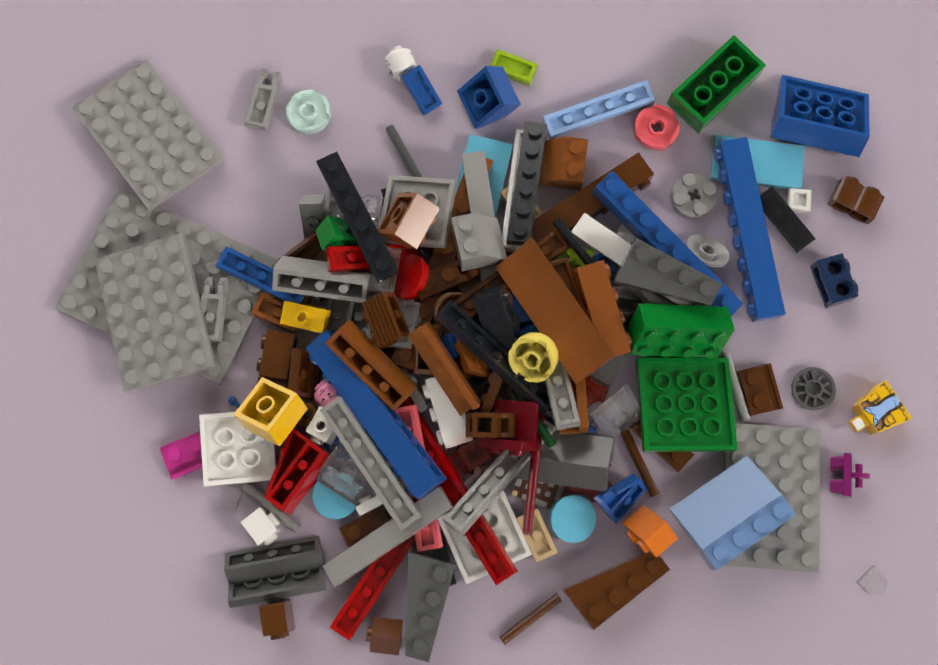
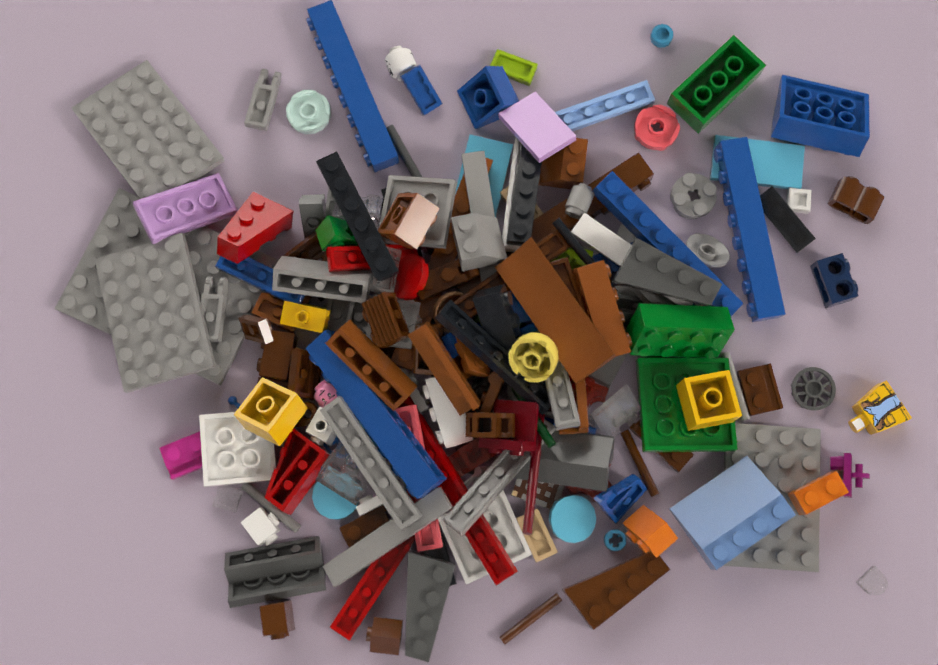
none -> lavender tile [133,173,238,245]
none -> wedge [217,191,294,264]
none -> reddish brown plate [238,314,274,344]
none -> blue brick [306,0,399,173]
none -> lavender tile [499,92,576,163]
none -> light grey brick [565,183,595,220]
none -> dark azure bush [604,529,626,551]
none -> dark azure tile [650,24,673,48]
none -> yellow brick [676,370,742,431]
none -> orange brick [787,471,849,515]

